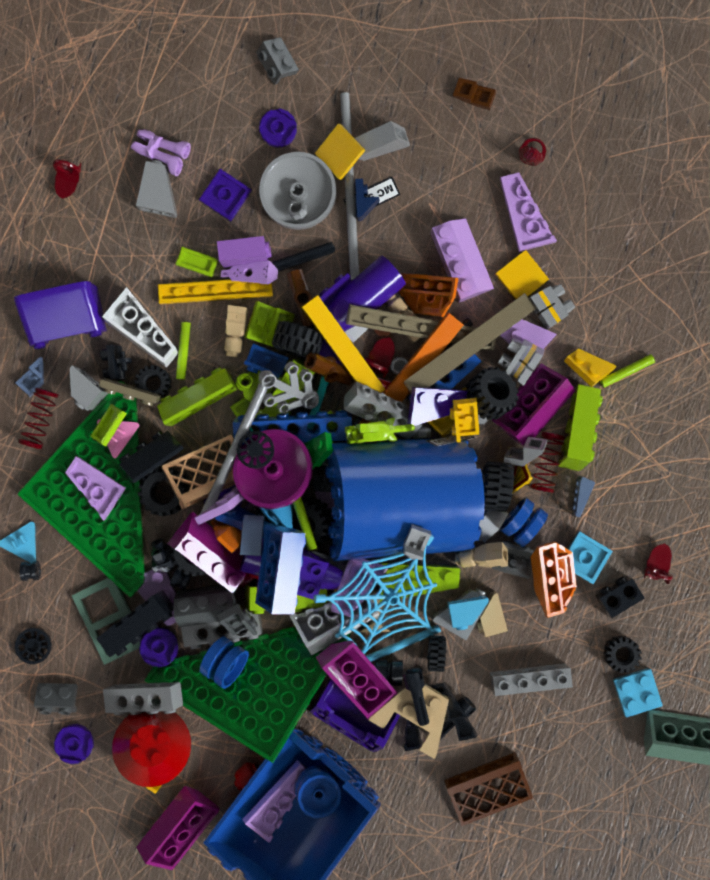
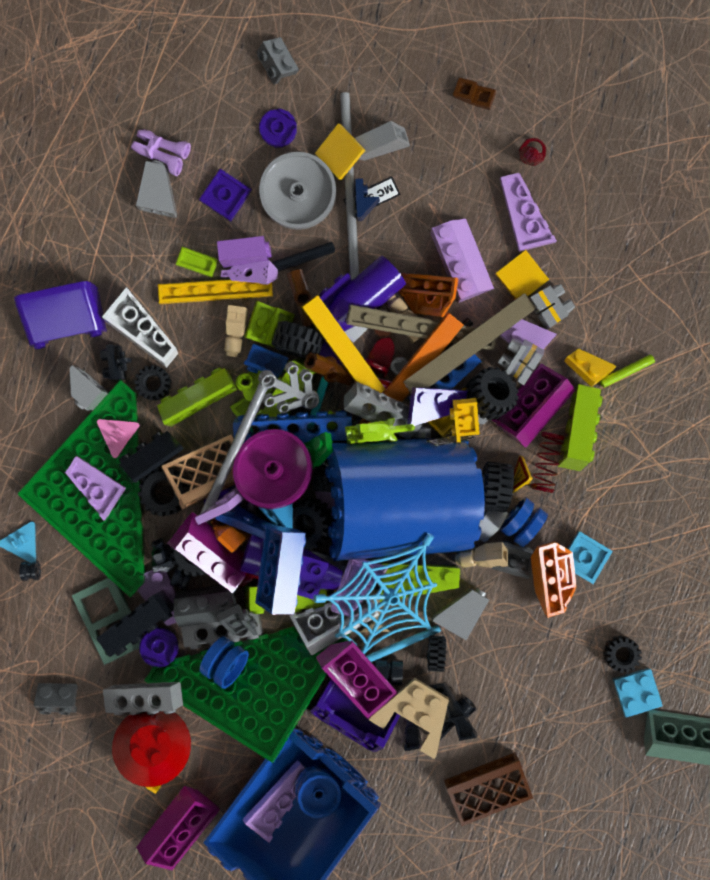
sand blue slope [15,357,44,397] -> none
black wheel [15,628,52,664] -> none
dark red piece [18,388,59,449] -> none
dark red piece [53,159,81,199] -> none
dark purple tile [54,724,94,764] -> none
lime tile [90,404,127,446] -> none
dark tan tile [99,378,161,406] -> none
lime piece [176,322,191,380] -> none
red head [234,762,259,791] -> none
black wheel [236,431,275,469] -> none
sand blue slope [240,515,265,556] -> none
light grey tile [288,199,307,220] -> none
lime piece [293,497,317,551] -> none
black piece [402,668,429,726] -> none
light grey bracket [403,525,431,560] -> none
medium azure slope [447,596,489,630] -> none
tan slope [477,591,508,637] -> none
light grey brick [490,663,573,696] -> none
light grey slope [504,437,547,466] -> none
sand blue slope [572,476,595,517] -> none
black brick [595,576,645,618] -> none
dark red piece [644,543,673,584] -> none

